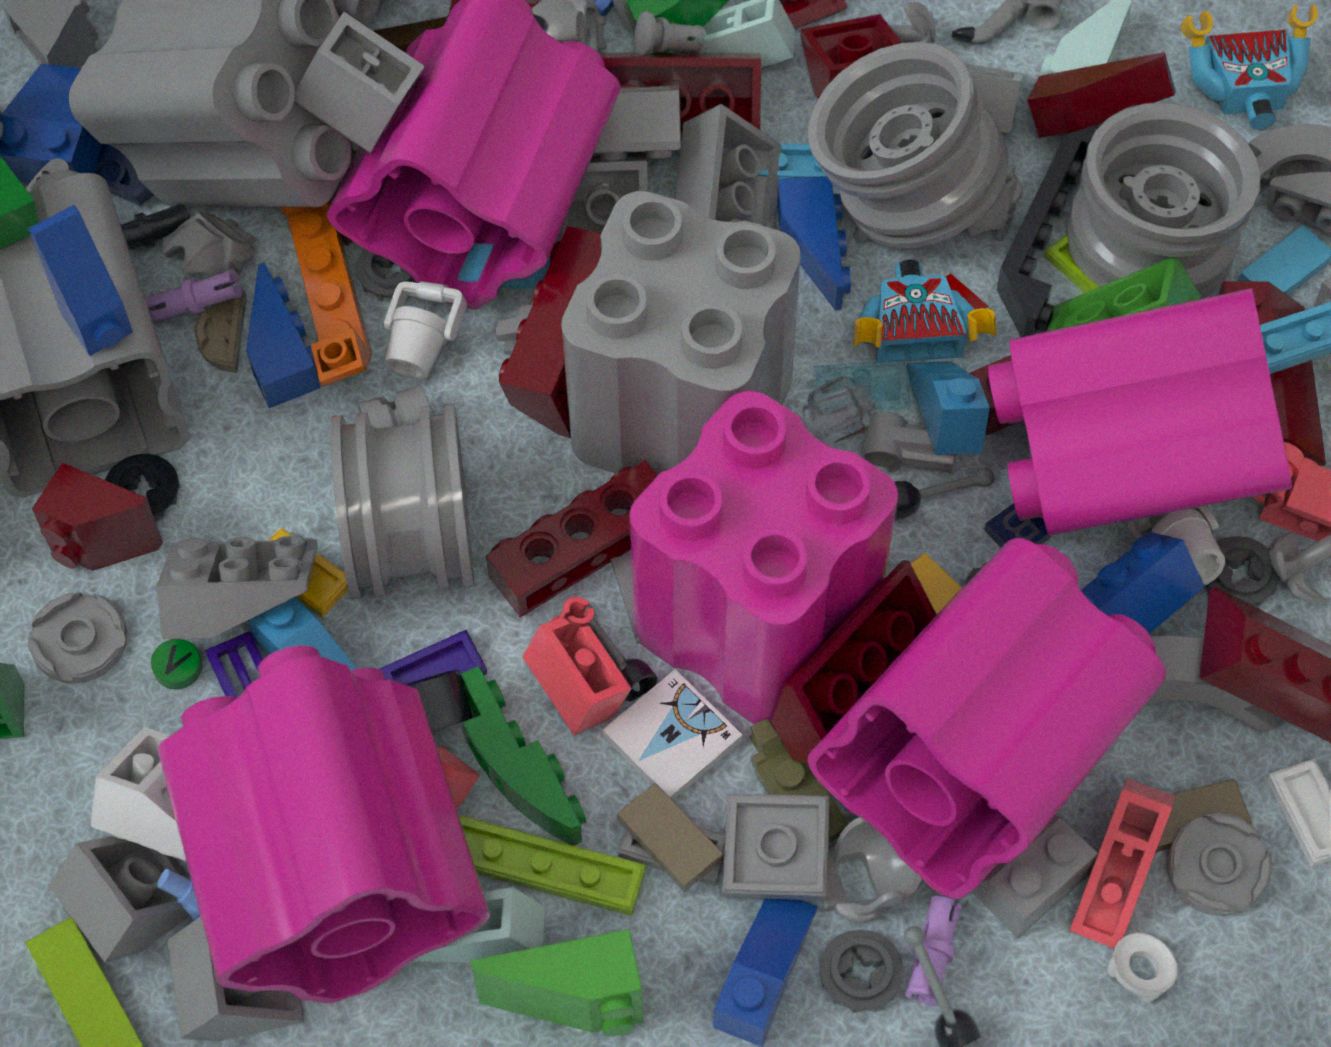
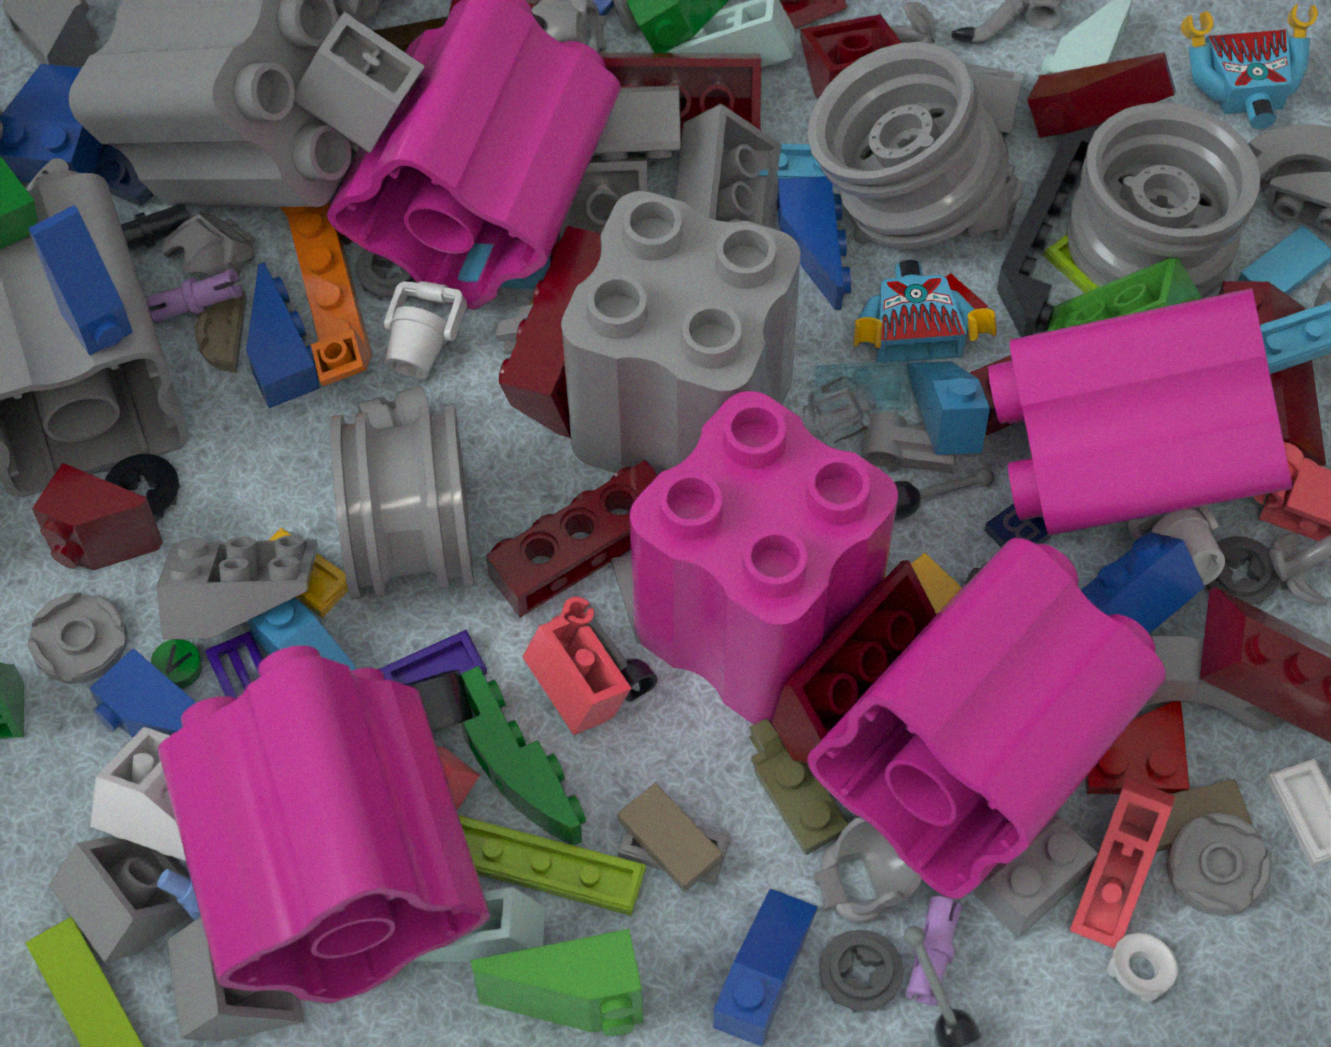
white tile [602,669,743,800] -> none
light grey pin [634,11,704,56] -> none
light grey tile [723,794,830,901] -> none
none -> blue slope [89,648,196,737]
none -> red wing [1085,701,1190,794]

